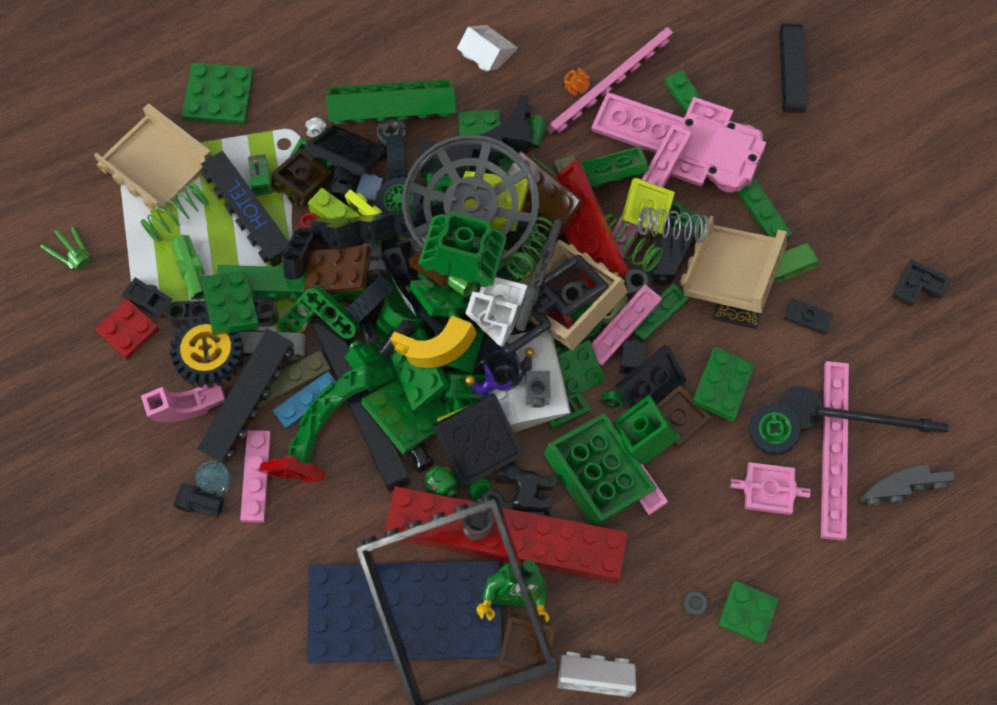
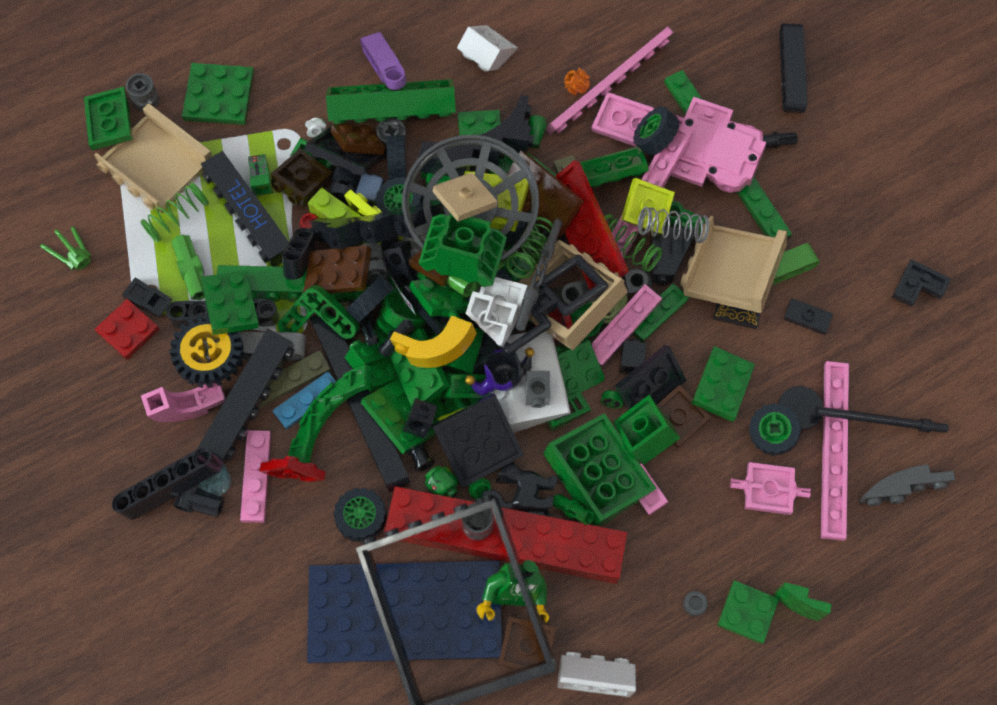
none -> green plate [84,87,133,151]
none -> black beam [112,447,223,520]
none -> dark grey wheel [126,73,160,112]
none -> reddish brown plate [330,123,385,155]
none -> black wheel [334,488,386,542]
none -> medium lavender piece [360,32,407,90]
none -> black brick [402,398,437,439]
none -> tan plate [433,172,498,221]
none -> green pin [552,494,594,525]
none -> black wheel [633,106,680,156]
none -> black axle [763,132,798,149]
none -> green slope [774,582,832,621]

